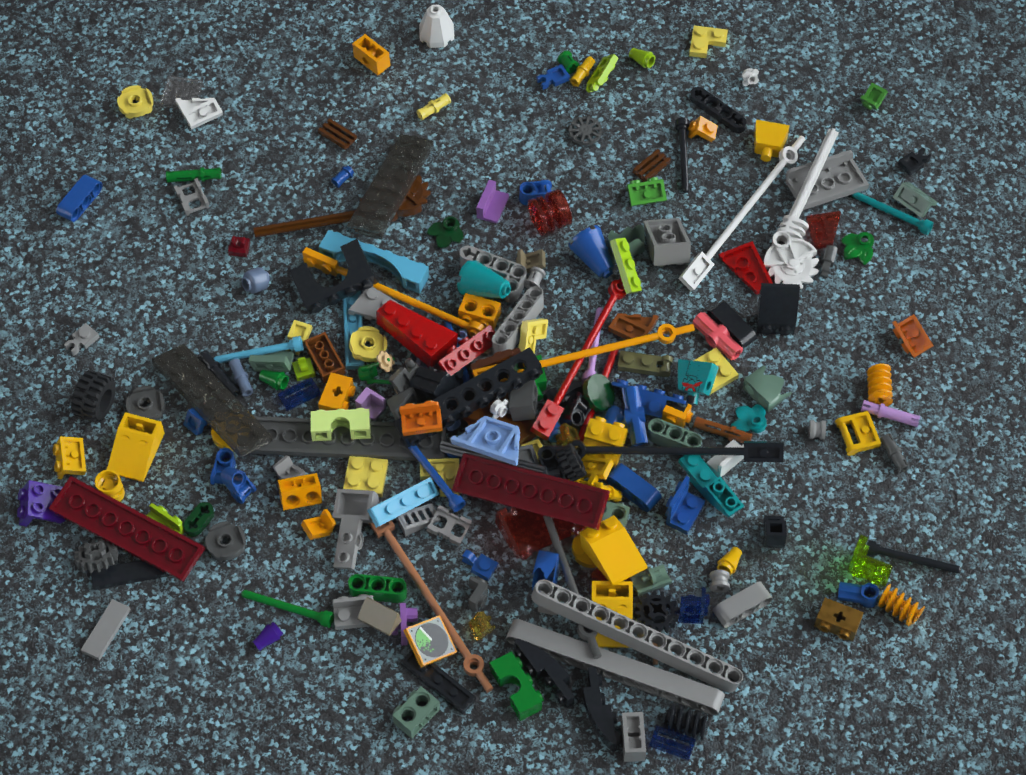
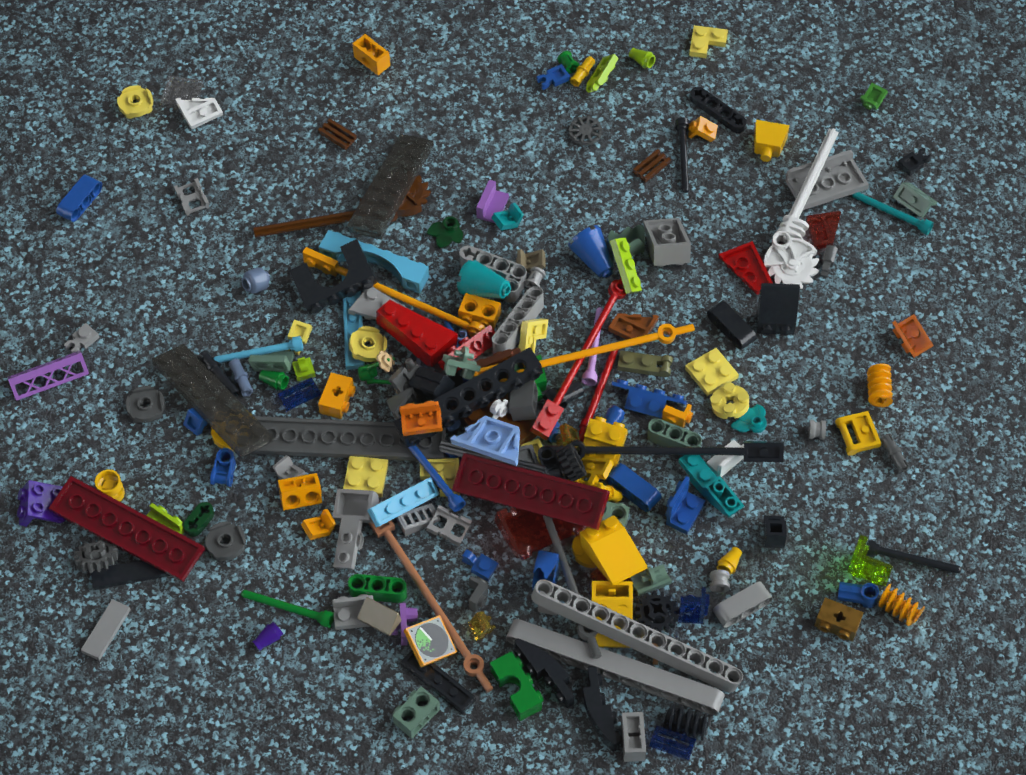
yellow bracket [53,436,86,479] -> none
black tyre [71,370,116,423] -> none
yellow slope [107,412,165,482] -> none
green pin [166,167,222,183] -> none
blue piece [221,467,257,504] -> none
dark red tile [228,236,251,258] -> none
dark orange piece [304,332,346,383] -> none
yellowish green arch [311,408,371,441] -> none
blue pin [331,165,354,188] -> none
lavender panel [355,387,386,421] -> none
light yellow pin [416,93,451,120] -> none
white cone [419,5,454,48] -> none
blue piece [519,180,555,205] -> none
clear red wheel [528,189,572,236] -> none
black piece [559,391,591,429] -> none
dark green tile [583,374,615,412] -> none
blue piece [622,386,648,446] -> none
bright green bracket [626,177,667,207] -> none
white bar [678,136,805,291] -> none
teal torso [678,359,719,405] -> none
coral piece [692,312,743,360] -> none
dark orange pin [693,416,753,443] -> none
white plate [742,68,759,86] -> none
sand green piece [743,366,792,412] -> none
green plate [841,232,874,265] -> none
lavender pin [861,400,920,428] -> none
none -> medium lavender fence [7,351,89,401]
none -> sand green hips [442,346,481,380]
none -> teal bracket [491,203,524,230]
none -> light yellow plate [710,383,749,419]

